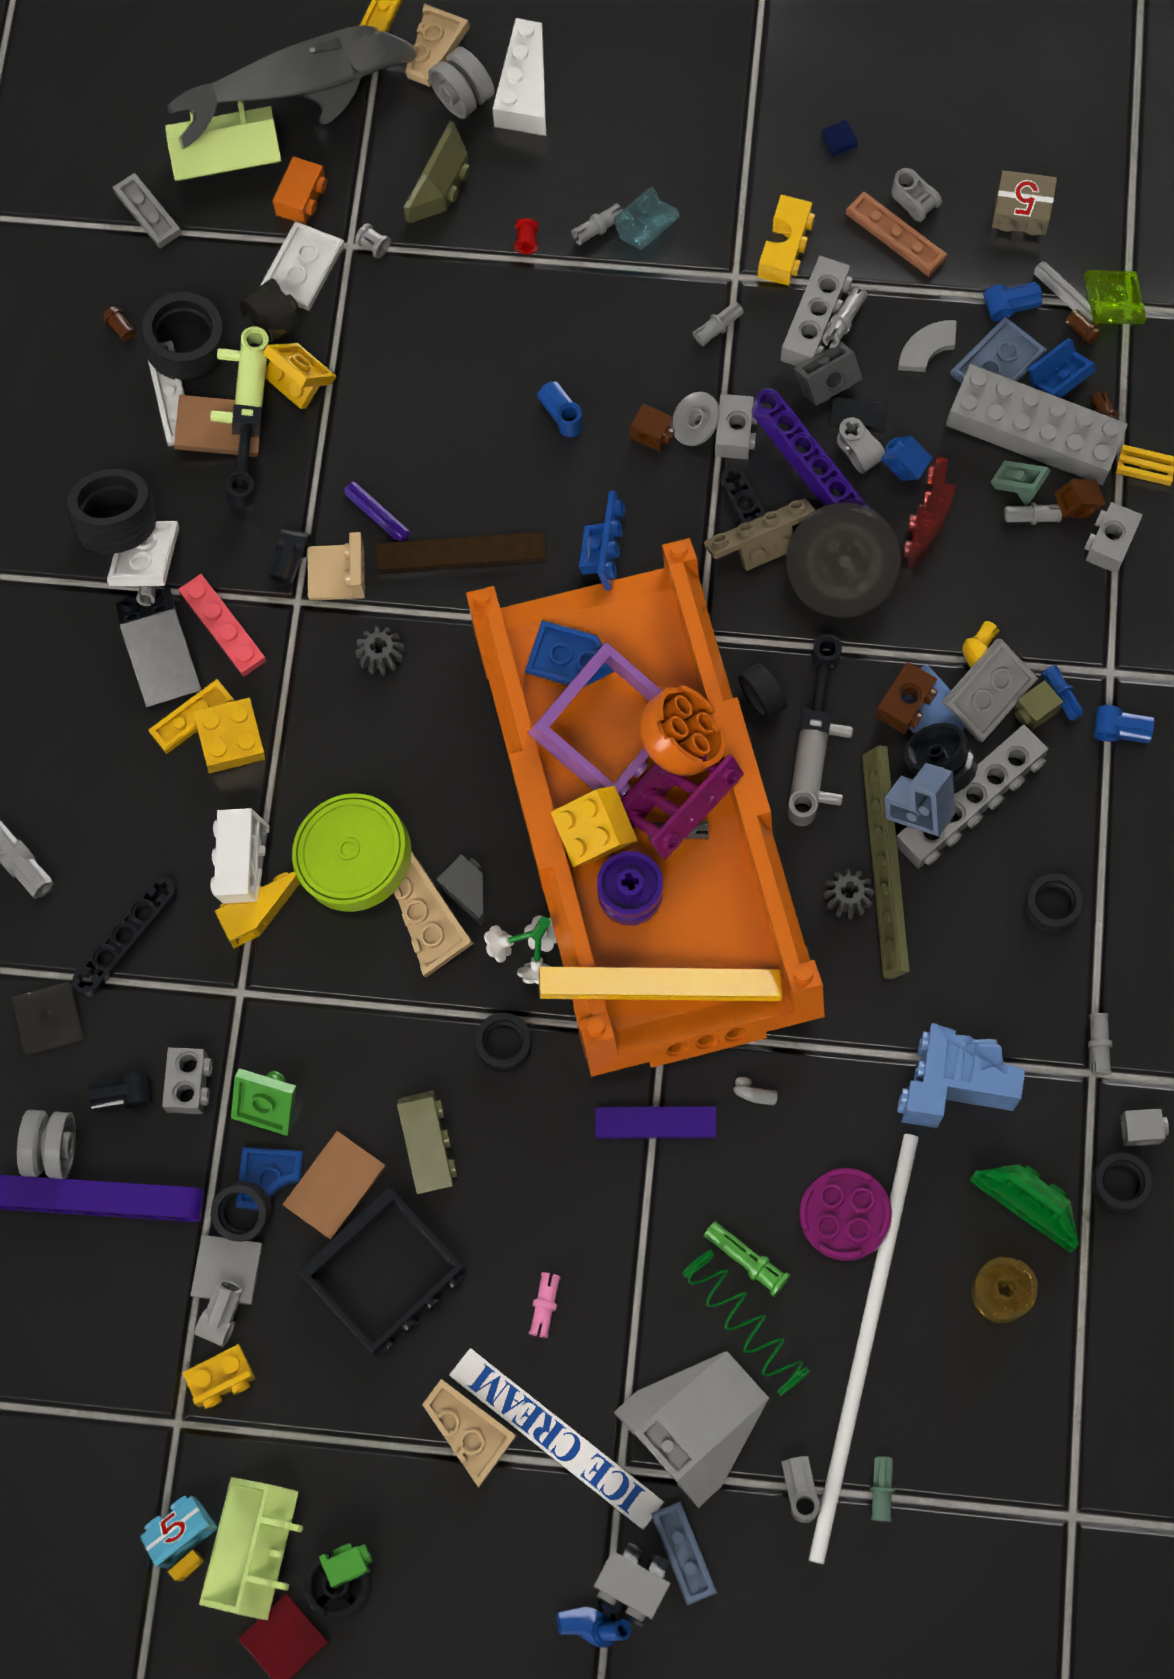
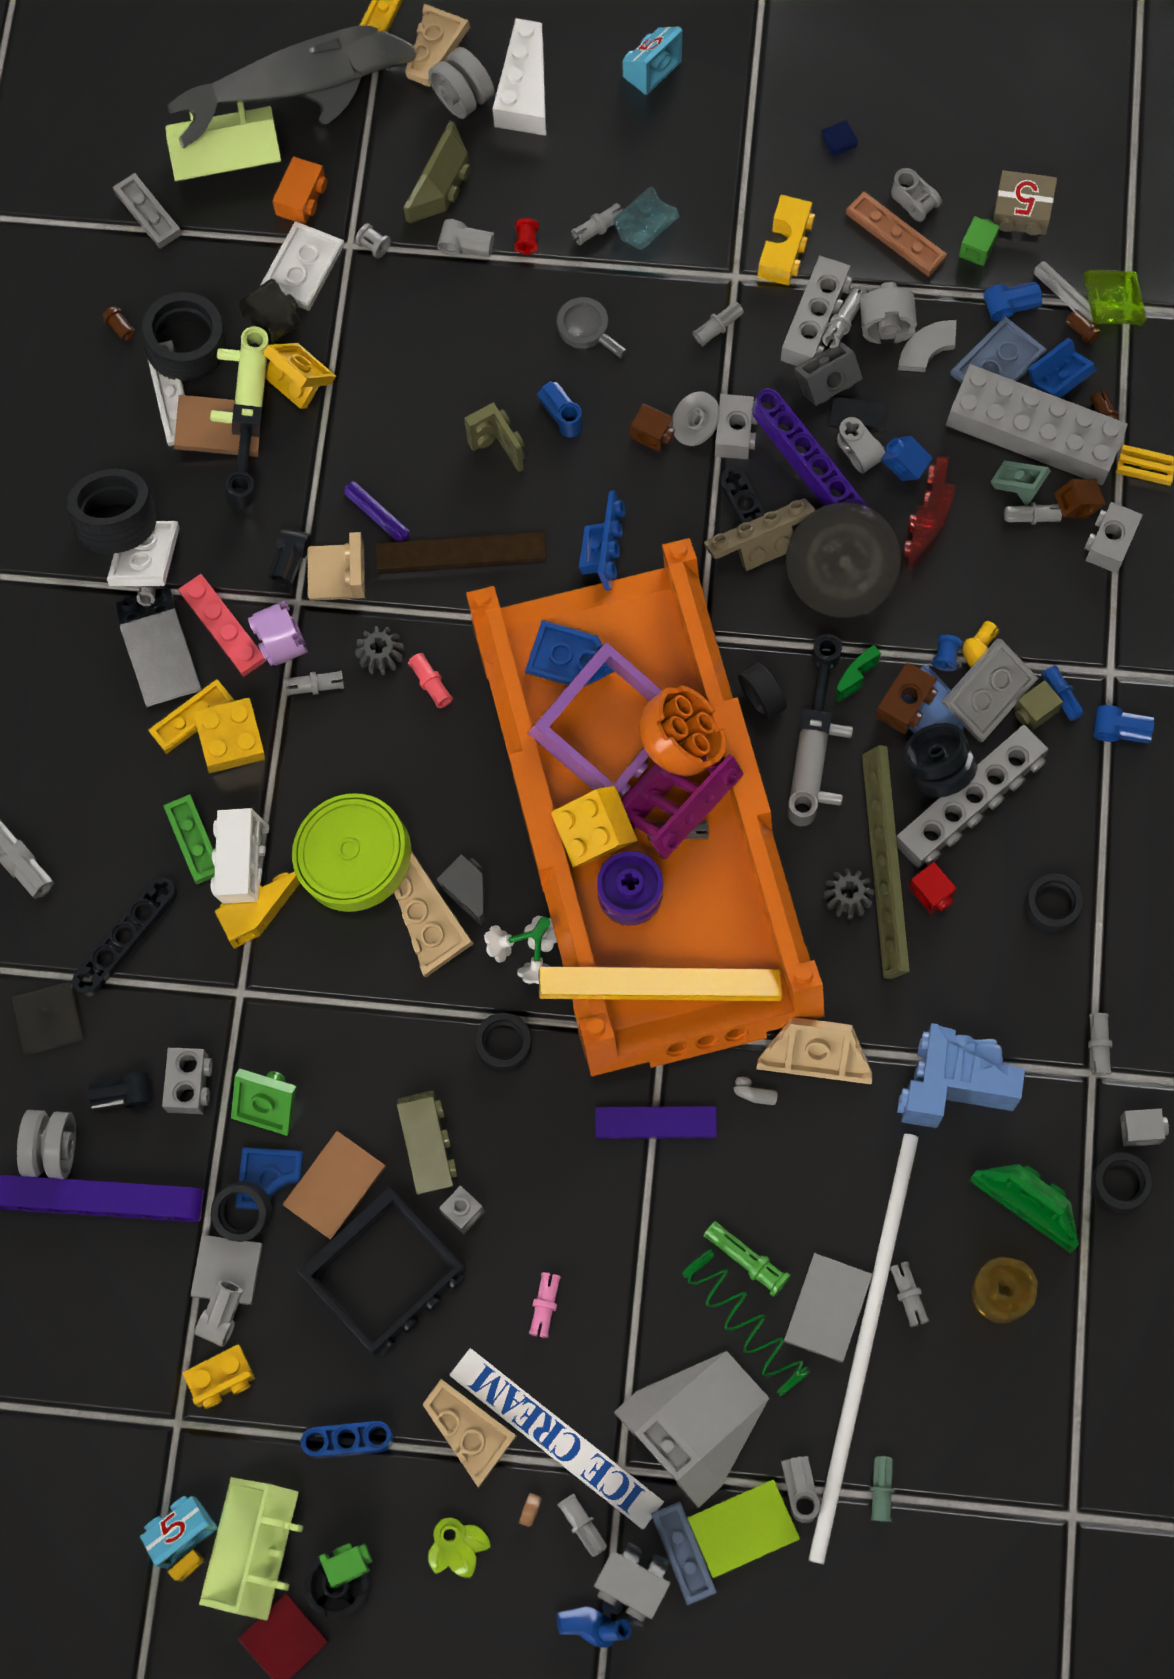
magenta tile [799,1168,892,1261] -> none
sand blue brick [884,763,955,837] -> none
none -> bright green plate [163,794,215,885]
none -> lavender brick [248,600,308,666]
none -> light grey pin [285,670,344,696]
none -> blue beam [300,1421,394,1458]
none -> coral pin [408,653,453,708]
none -> lime plate [428,1517,491,1578]
none -> light grey piece [437,219,494,257]
none -> light grey brick [439,1186,485,1234]
none -> olive bracket [464,402,525,472]
none -> medium nougat tile [519,1493,541,1527]
none -> dark grey piece [557,297,627,359]
none -> light grey axle [558,1494,607,1557]
none -> medium azure slope [623,27,683,95]
none -> lime tile [687,1479,800,1578]
none -> tan wing [756,1017,873,1084]
none -> light grey tile [784,1253,873,1363]
none -> green slope [835,645,881,702]
none -> light grey brick [860,282,917,344]
none -> light grey pin [890,1262,929,1327]
none -> red brick [908,862,957,914]
none -> blue bush [932,634,963,671]
none -> bright green brick [959,216,1000,266]

